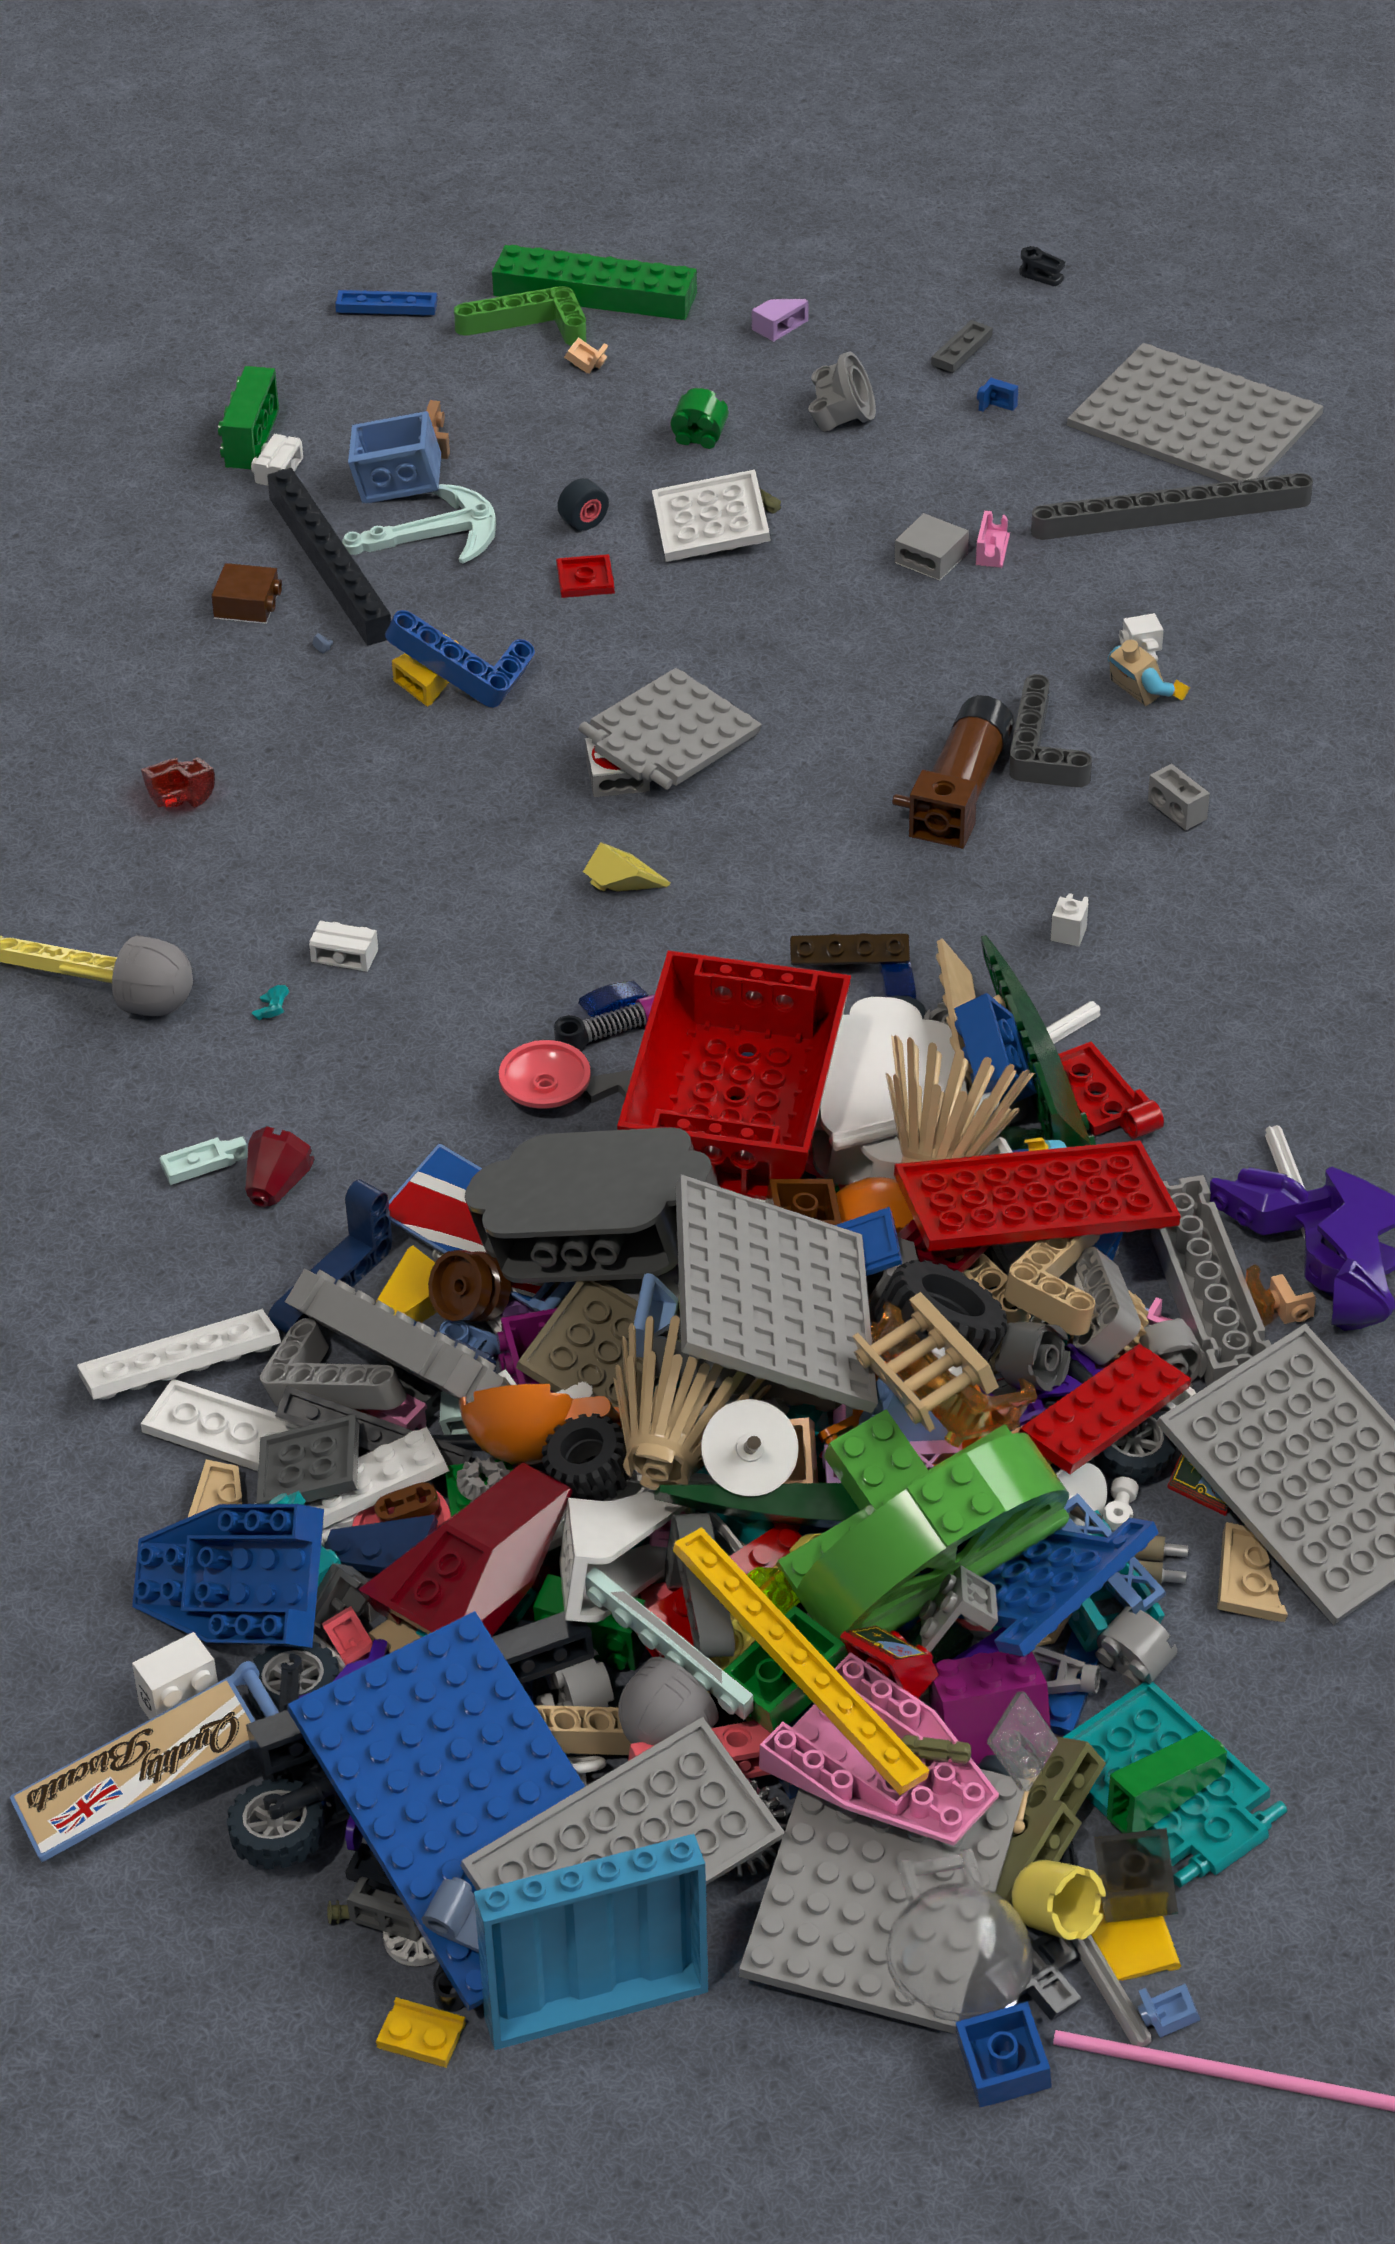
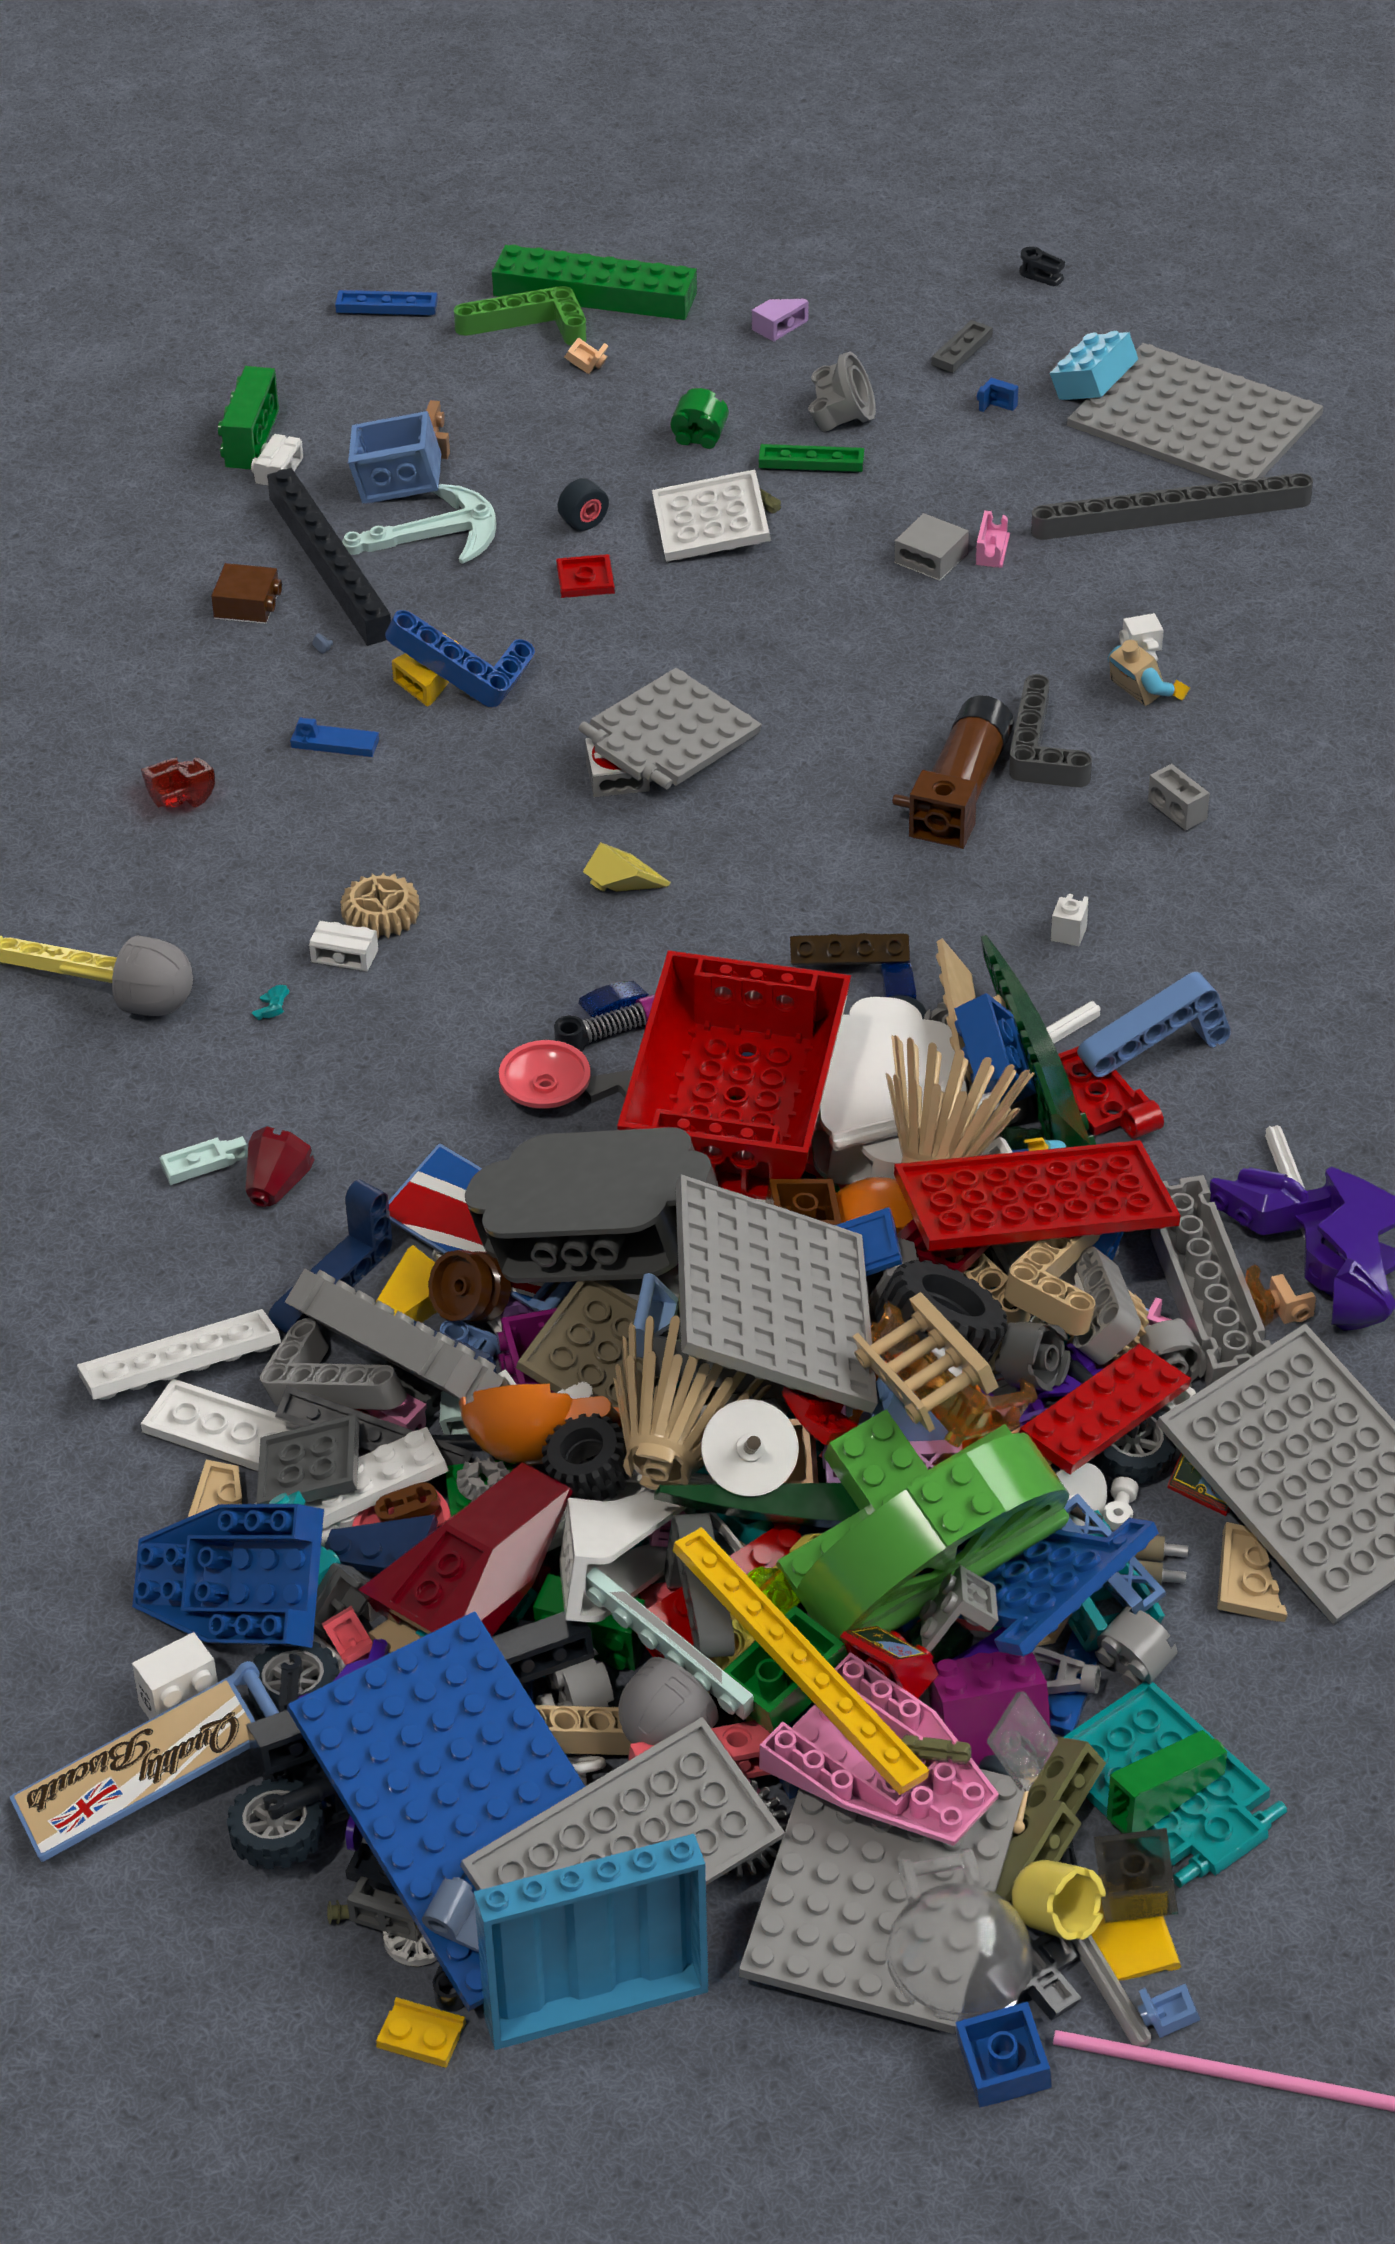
none -> blue hinge [290,717,379,757]
none -> tan gear [341,872,420,939]
none -> green plate [759,444,864,472]
none -> red slope [782,1386,859,1445]
none -> medium azure brick [1050,331,1138,400]
none -> medium blue beam [1077,972,1231,1077]

